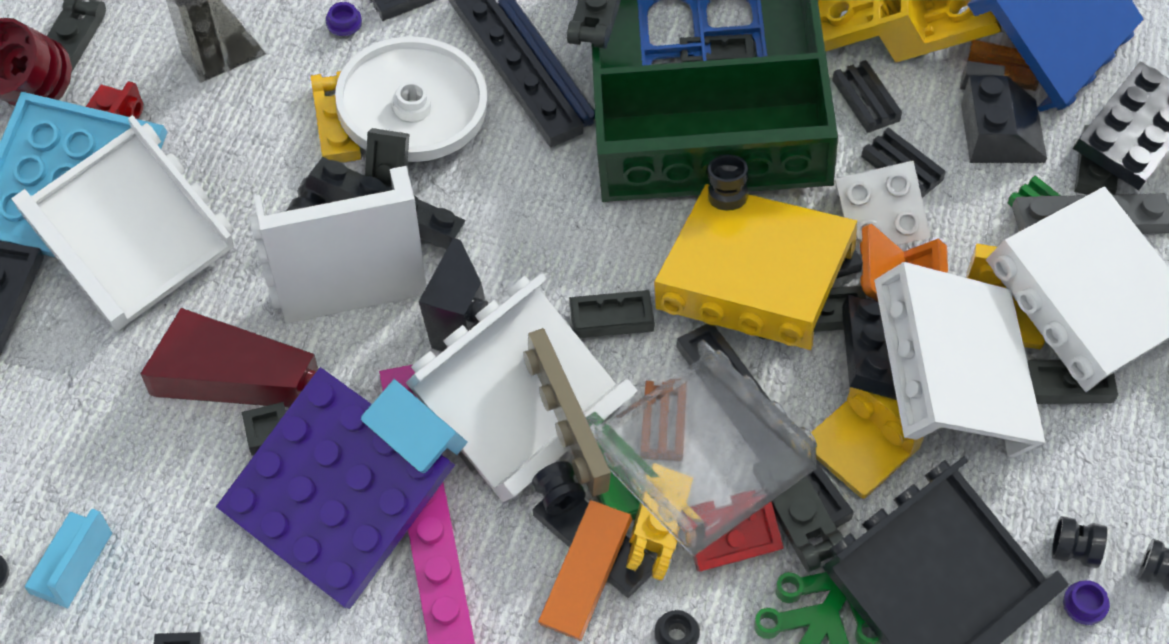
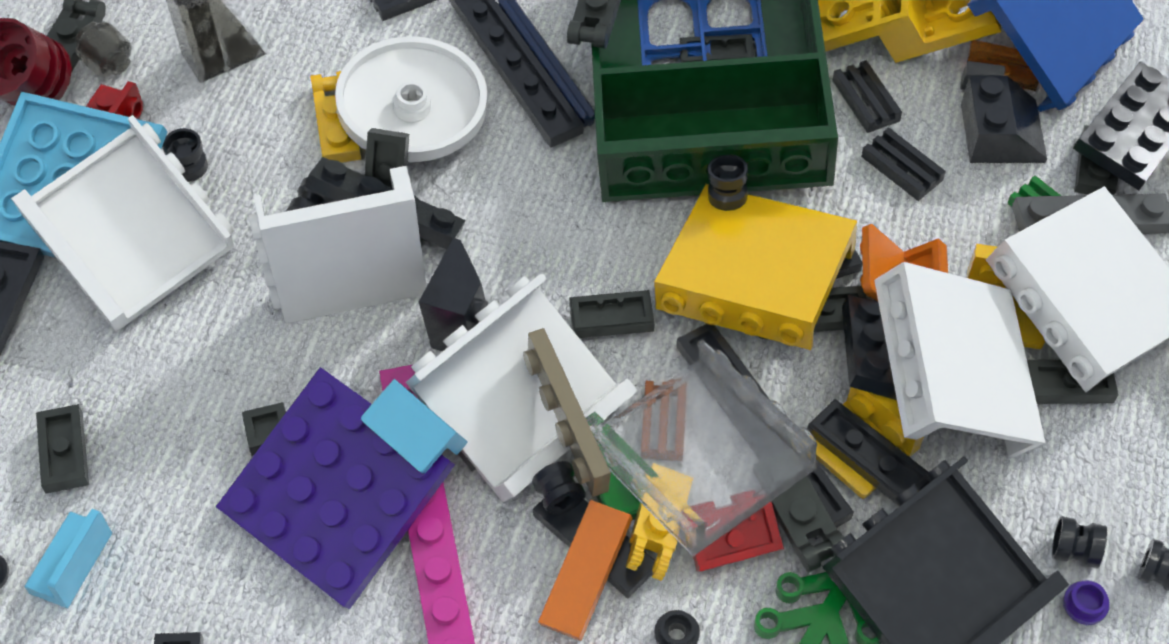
dark red slope [140,308,318,408] -> none
dark purple plate [325,2,362,36] -> none
white bracket [834,161,930,254] -> none
none -> pearl dark grey plate [36,404,89,494]
none -> clear smoke head [75,22,132,77]
none -> black wheel [163,128,208,182]
none -> black tile [806,399,929,504]

